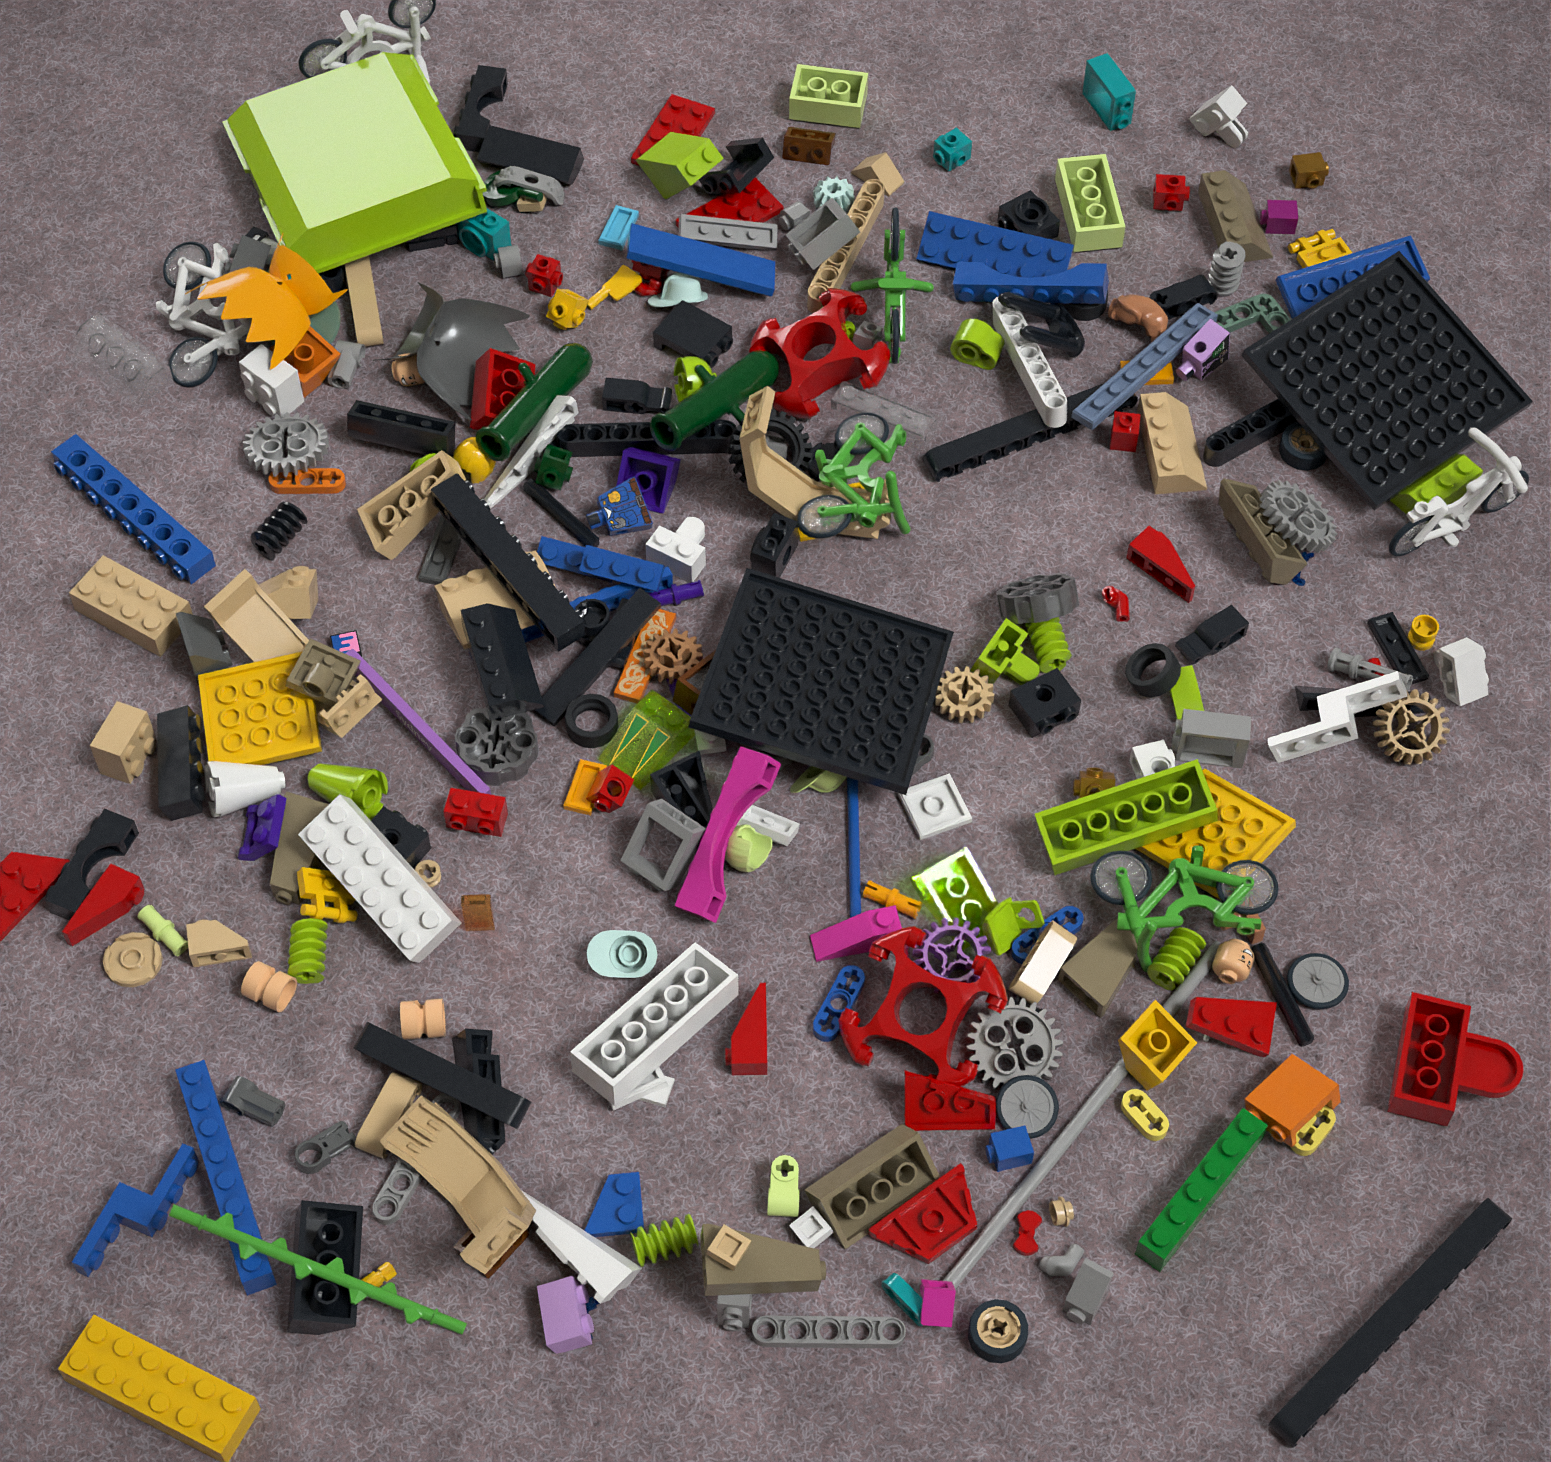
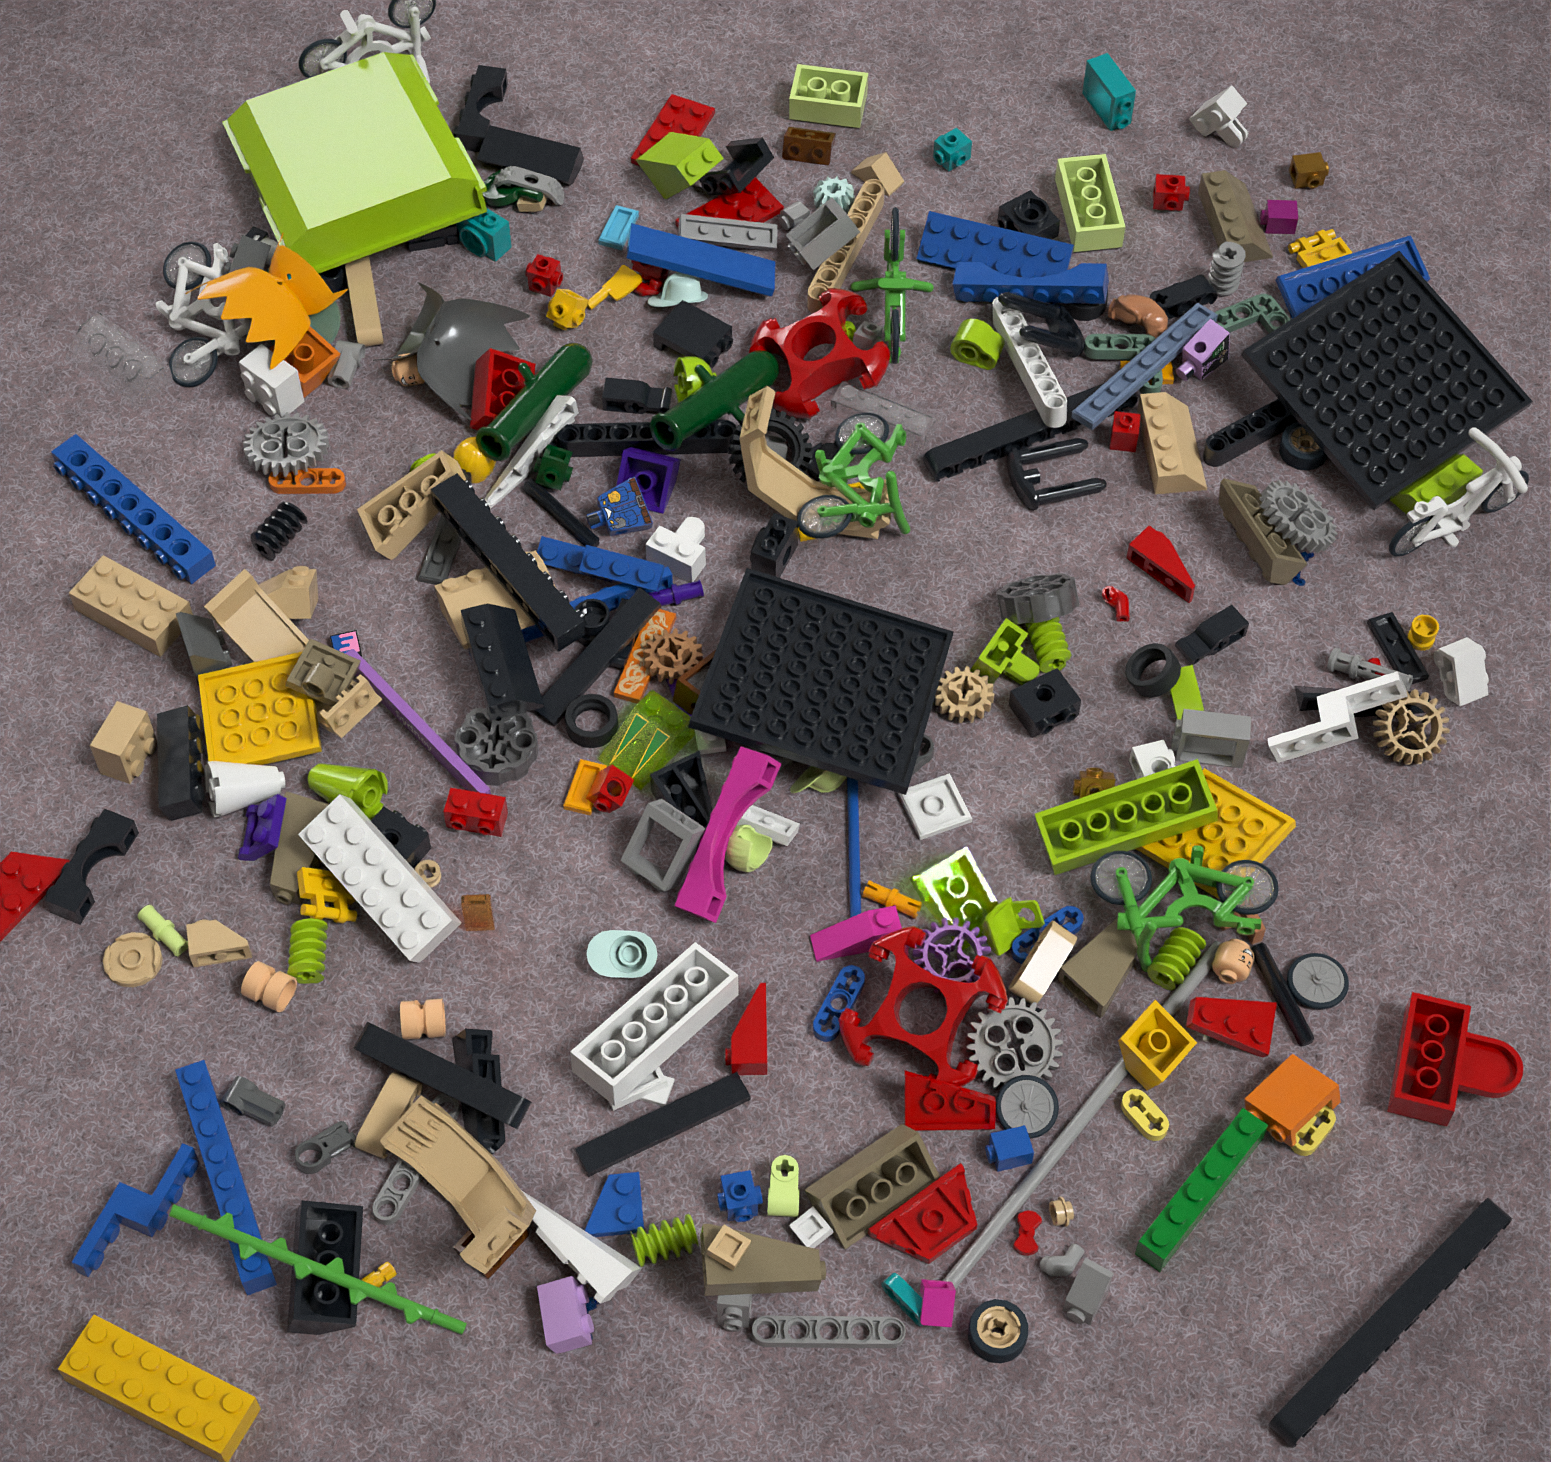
red slope [62,863,145,946] -> none
black brick [347,400,455,458] -> none
light grey plate [494,245,523,278] -> none
none -> black tile [575,1072,751,1177]
none -> blue brick [717,1170,763,1222]
none -> black piece [1007,438,1107,511]
none -> sand green beam [1084,334,1163,394]

